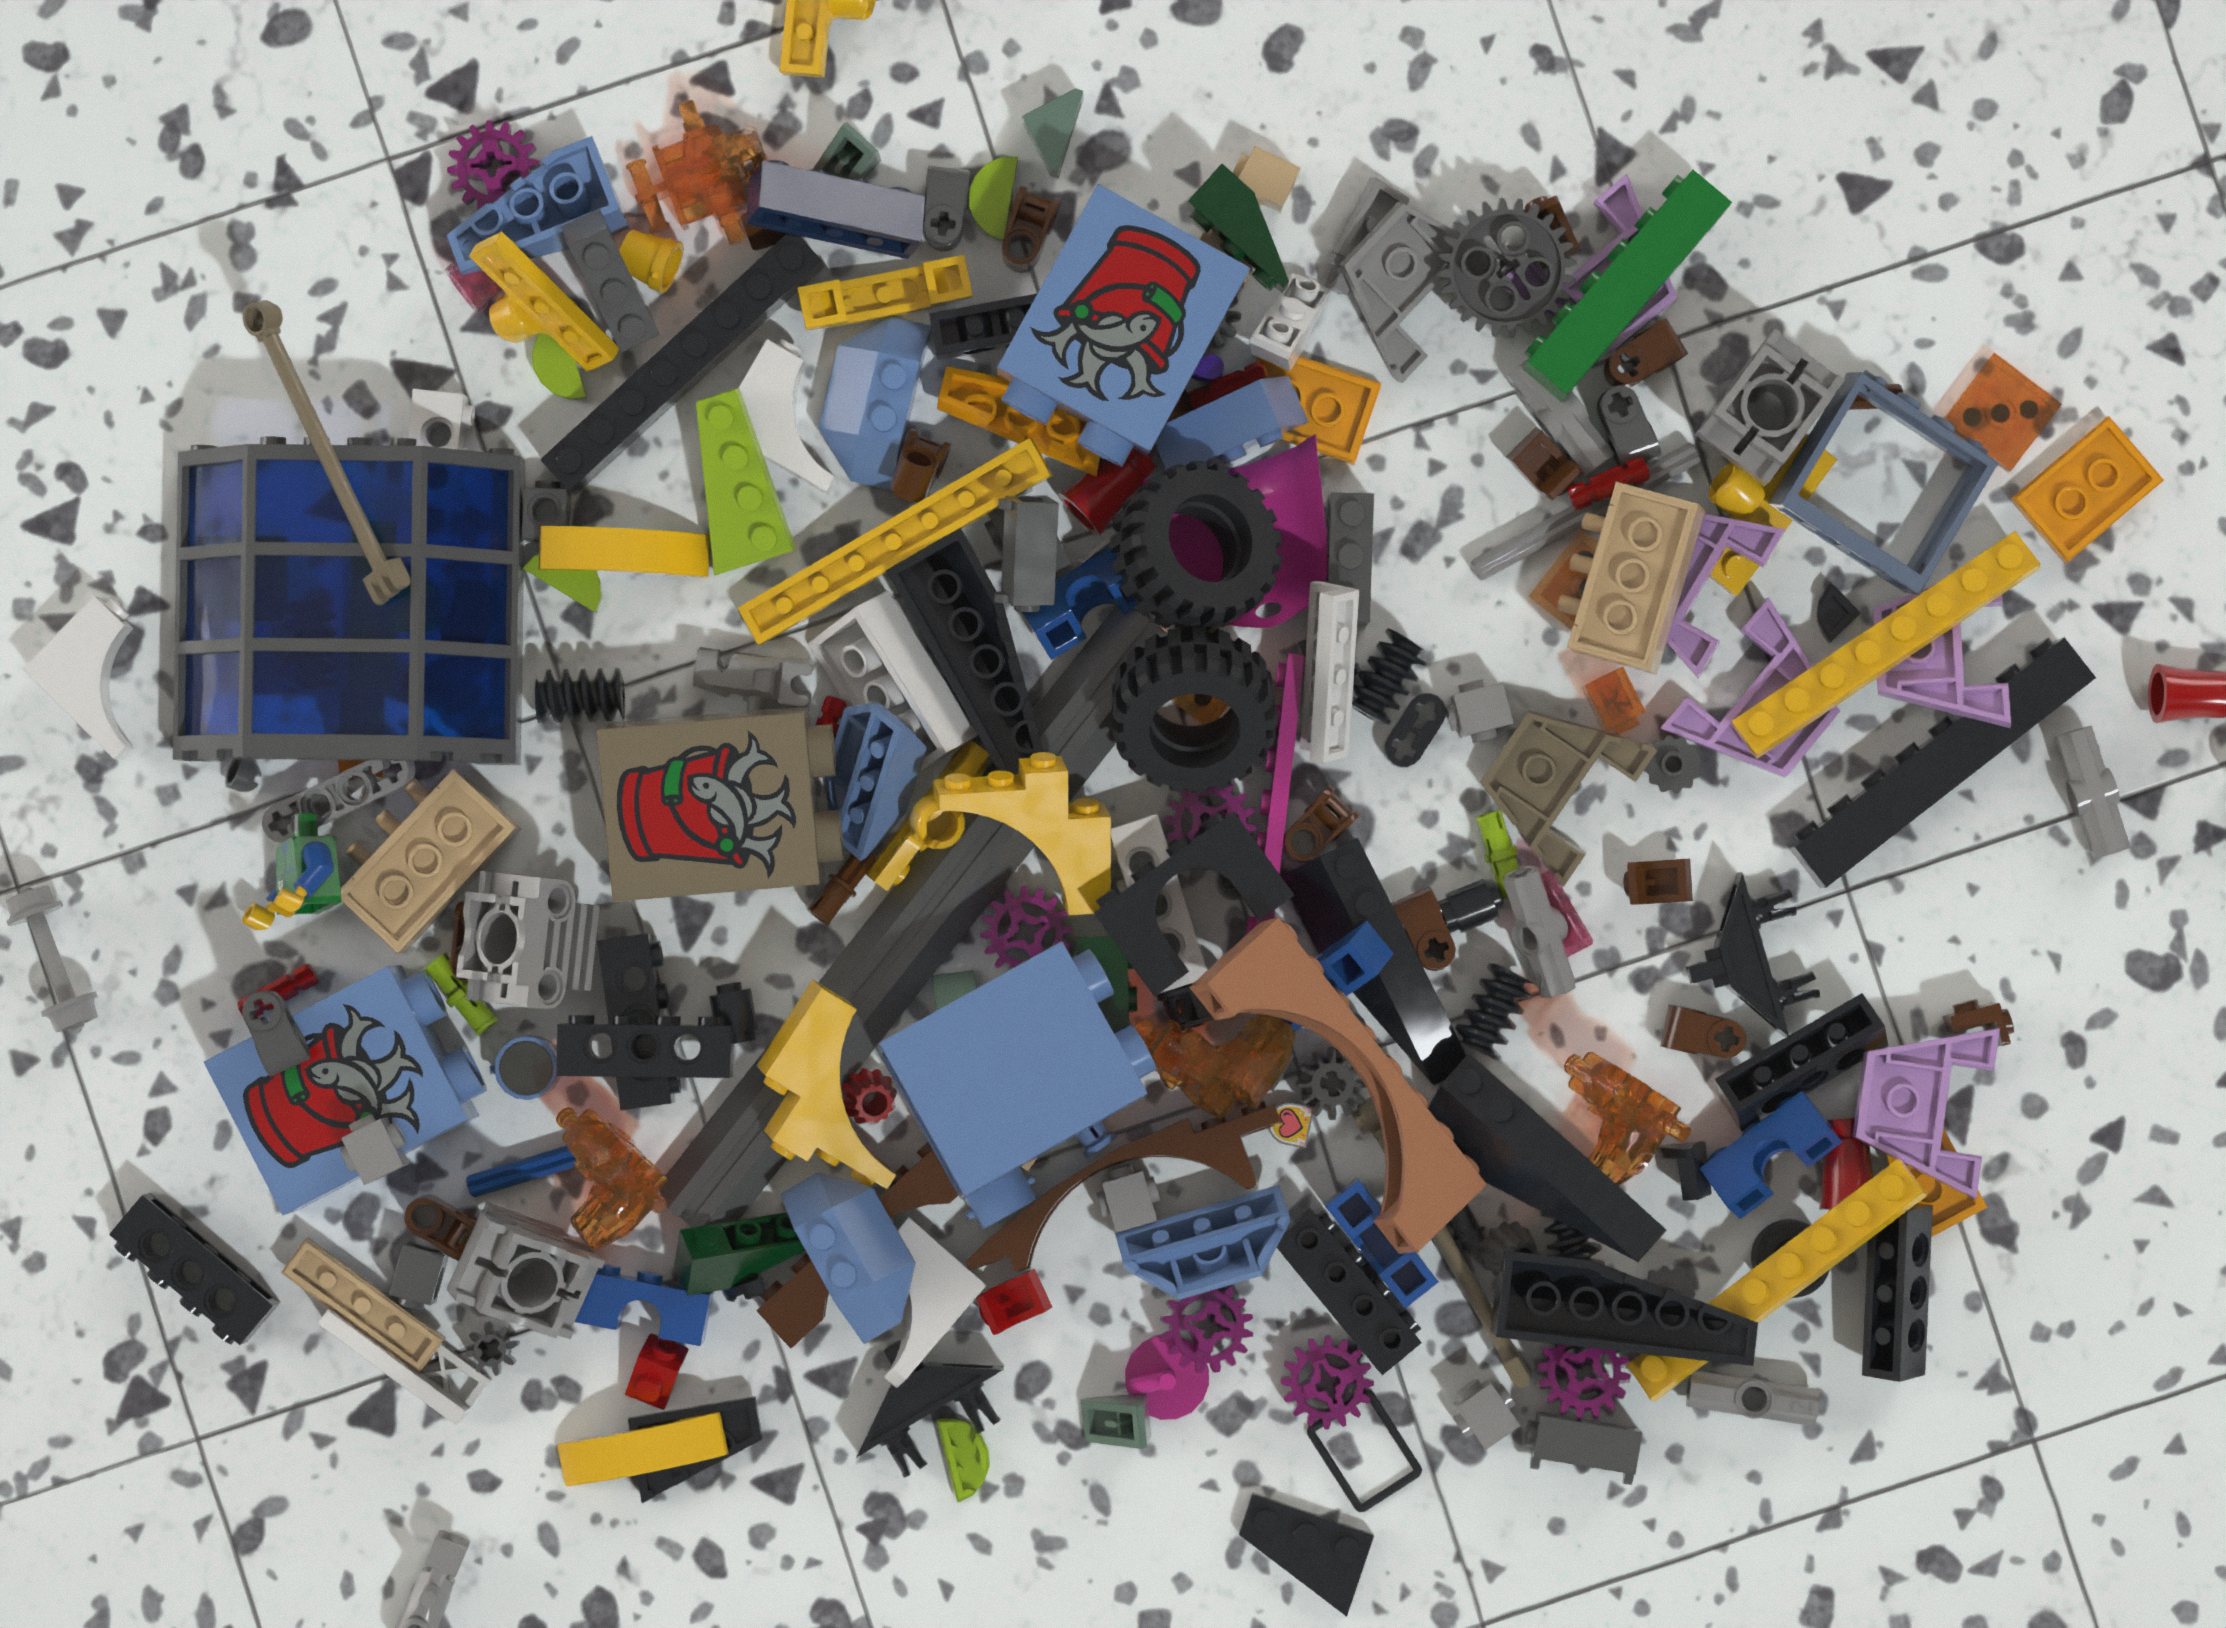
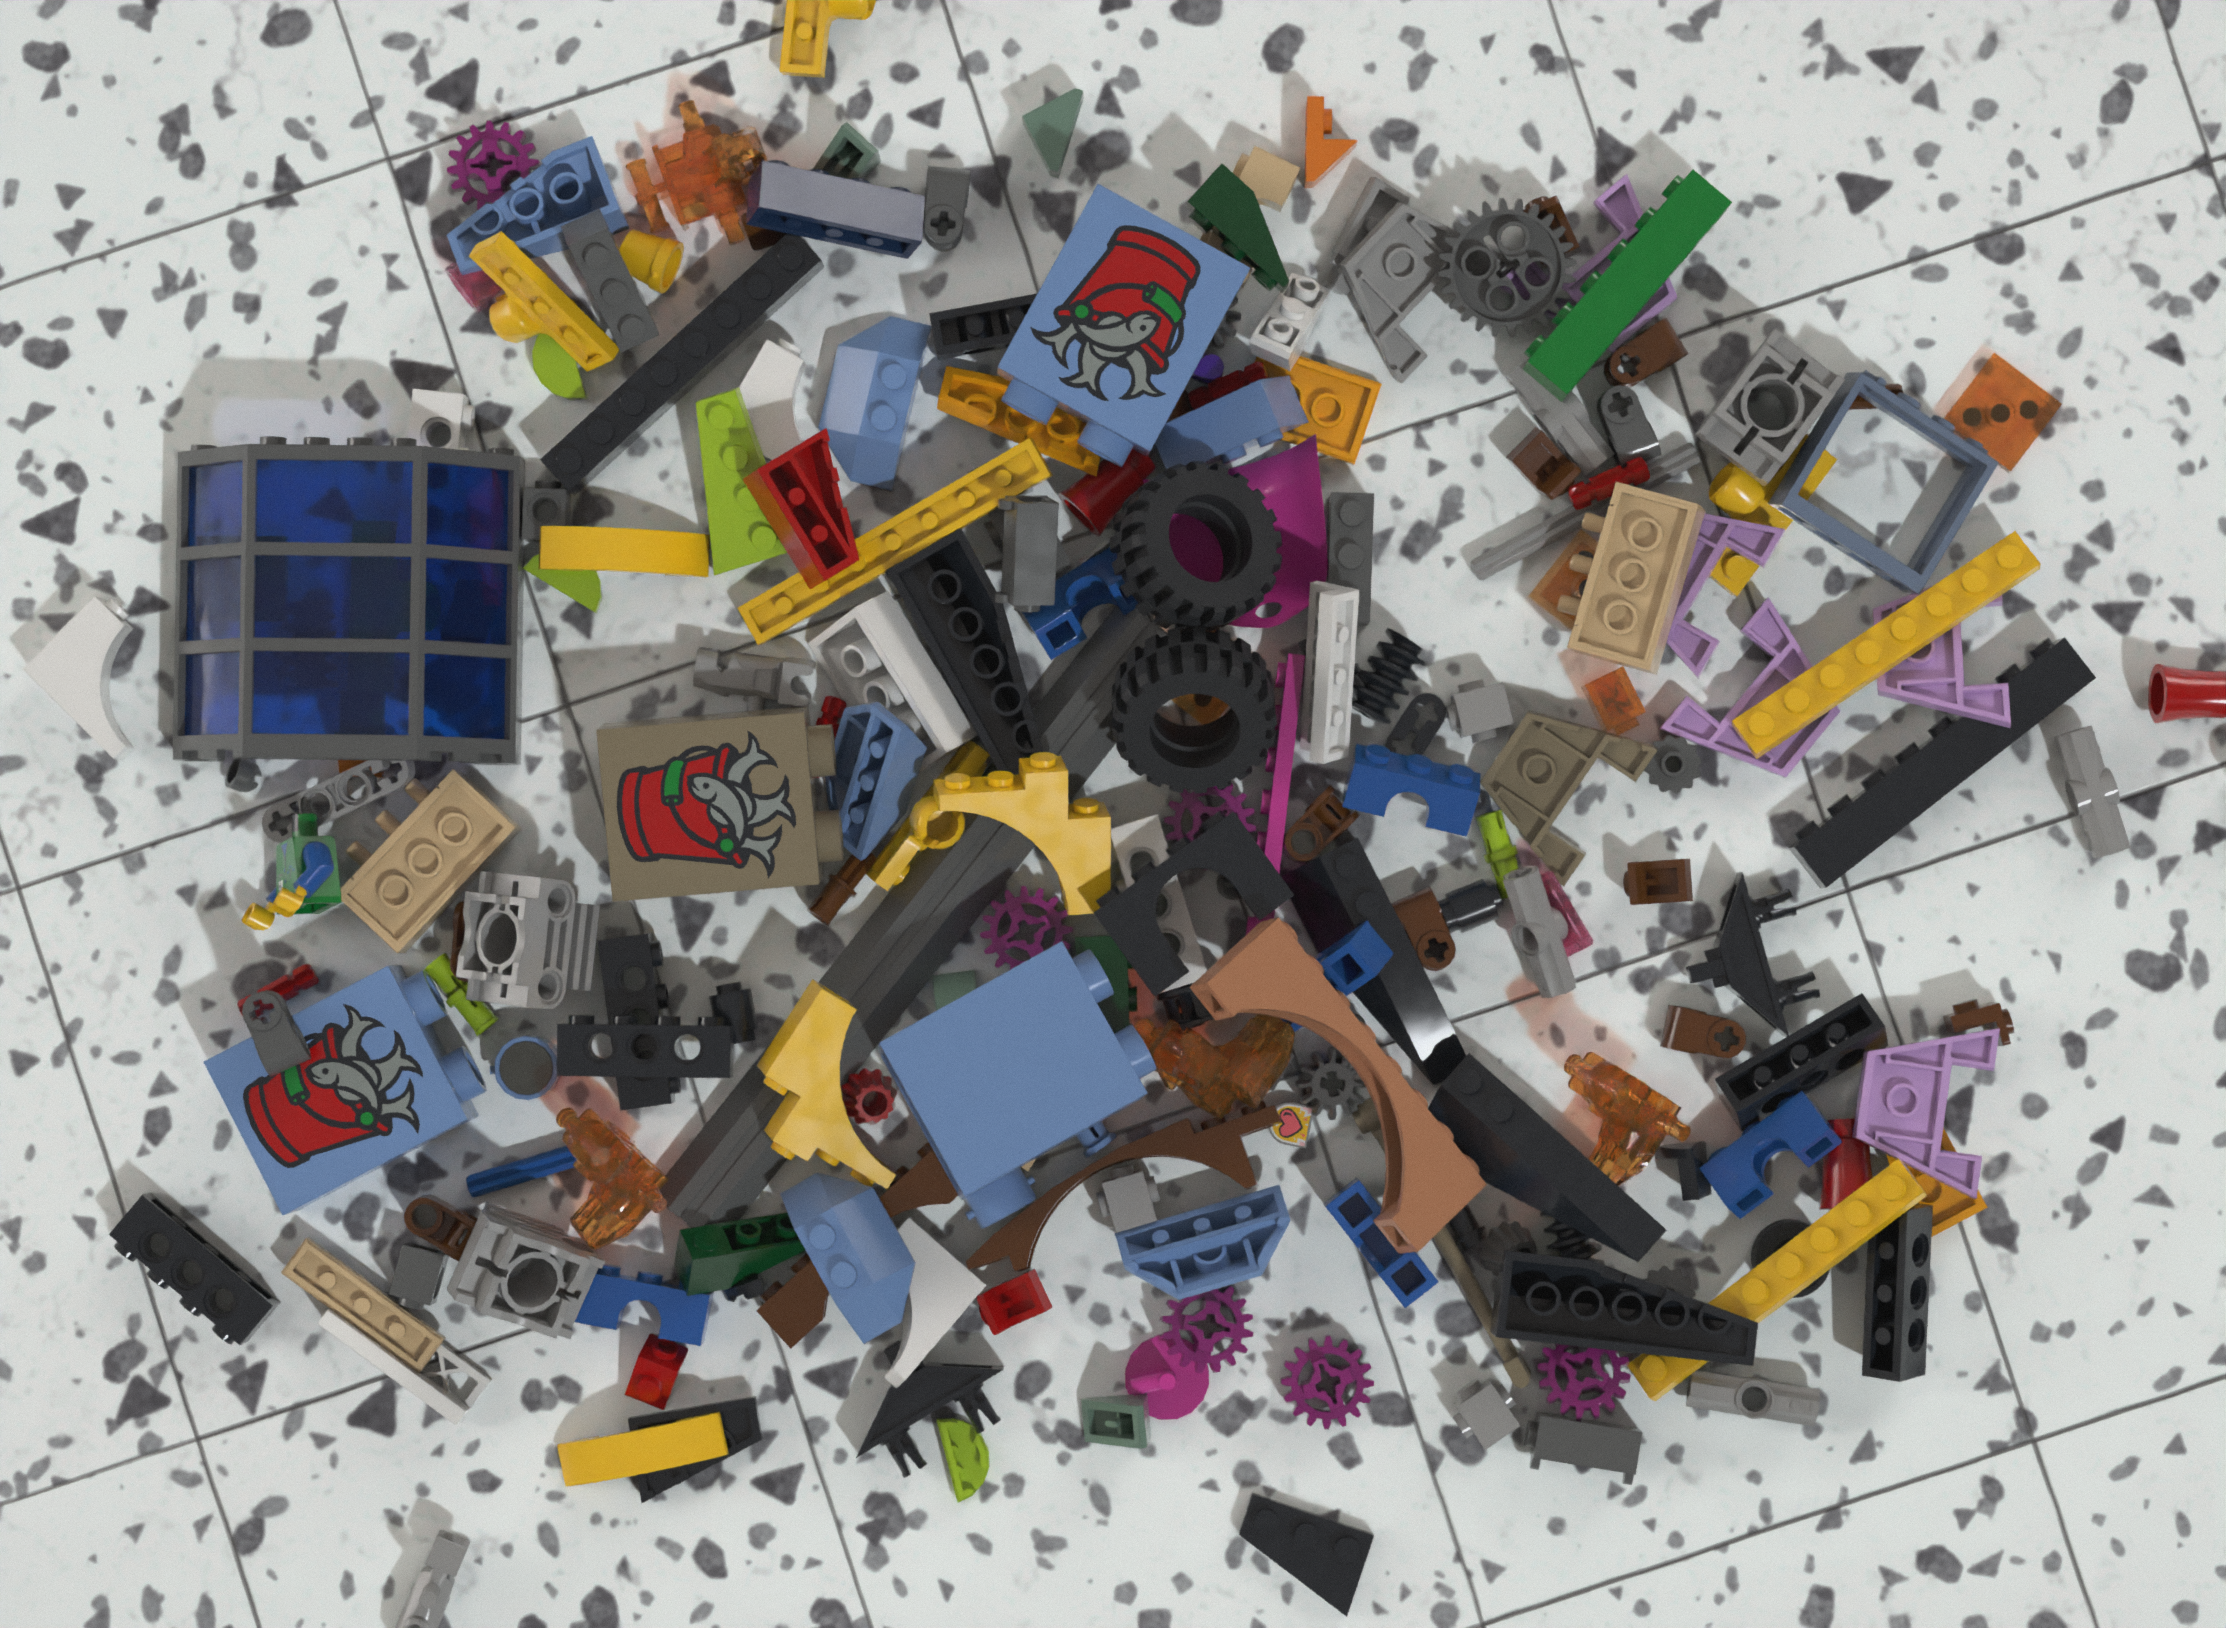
light grey piece [6,885,98,1033] -> none
dark tan hinge [242,300,411,605] -> none
light grey brick [340,1114,410,1185] -> none
dark grey gear [465,1321,520,1376] -> none
black piece [535,668,625,723] -> none
yellow slope [797,255,973,330] -> none
reddish brown piece [890,428,952,502] -> none
lime tile [969,157,1018,241] -> none
reddish brown piece [1002,186,1061,273] -> none
black brick [1277,1208,1422,1376] -> none
black piece [1307,1390,1422,1512] -> none
black piece [1455,963,1535,1061] -> none
black tile [1816,582,1861,643] -> none
light orange tile [2009,416,2164,564] -> none
none -> red wedge [743,428,860,589]
none -> orange slope [1304,96,1358,188]
none -> blue arch [1342,743,1481,837]

